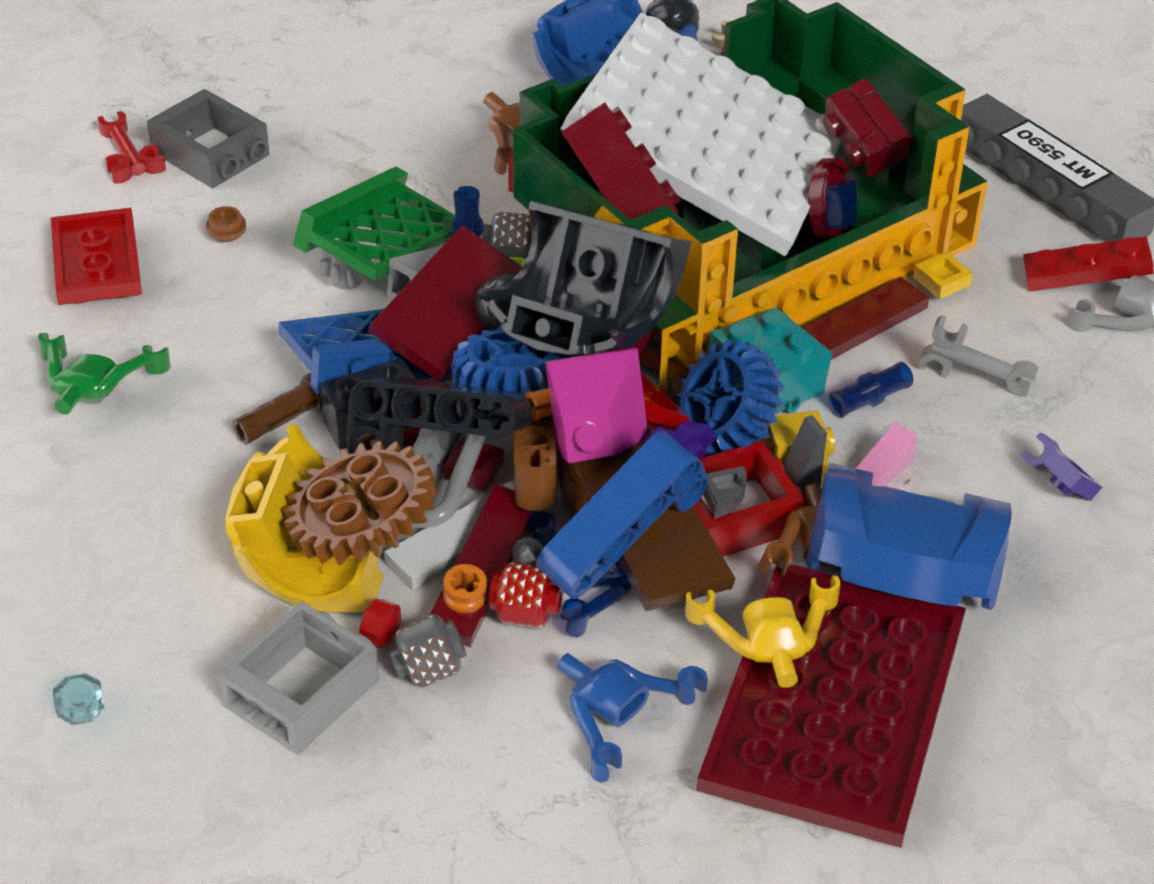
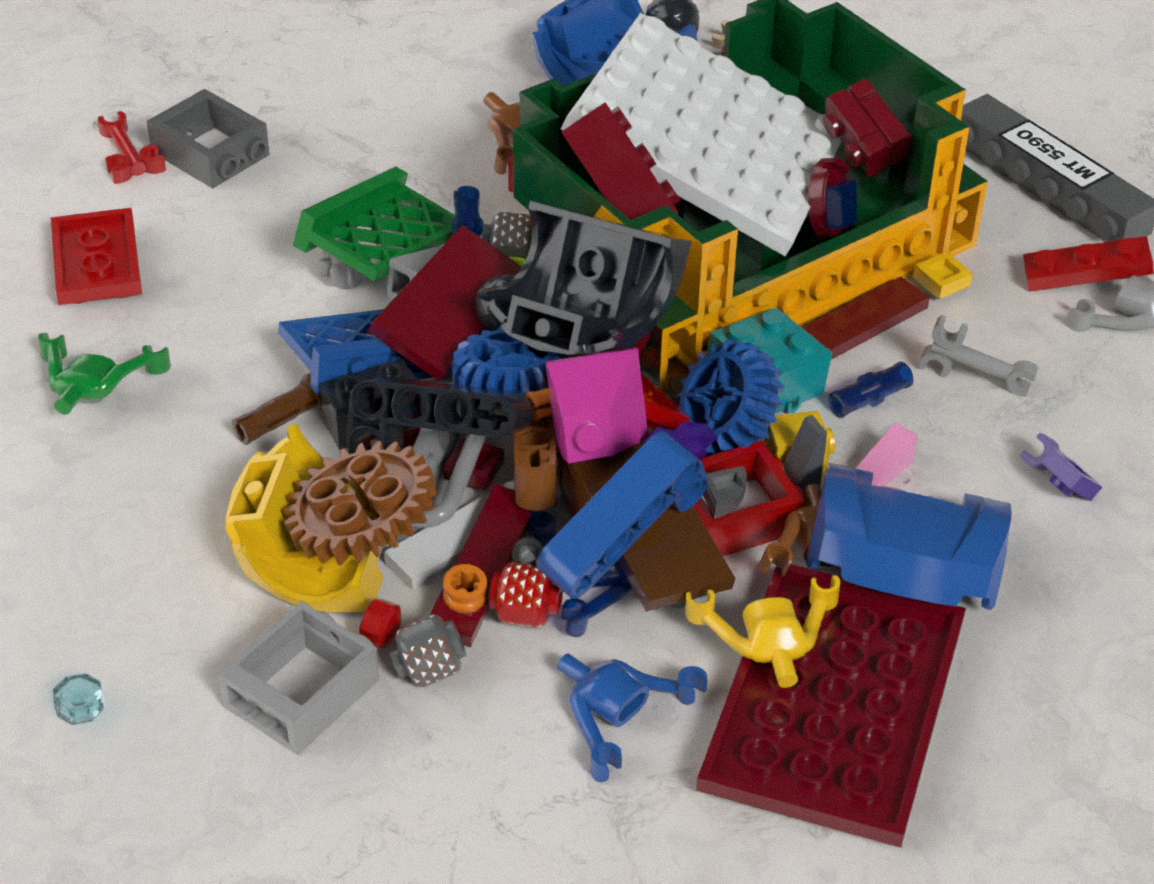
dark orange plate [206,206,247,242] -> none

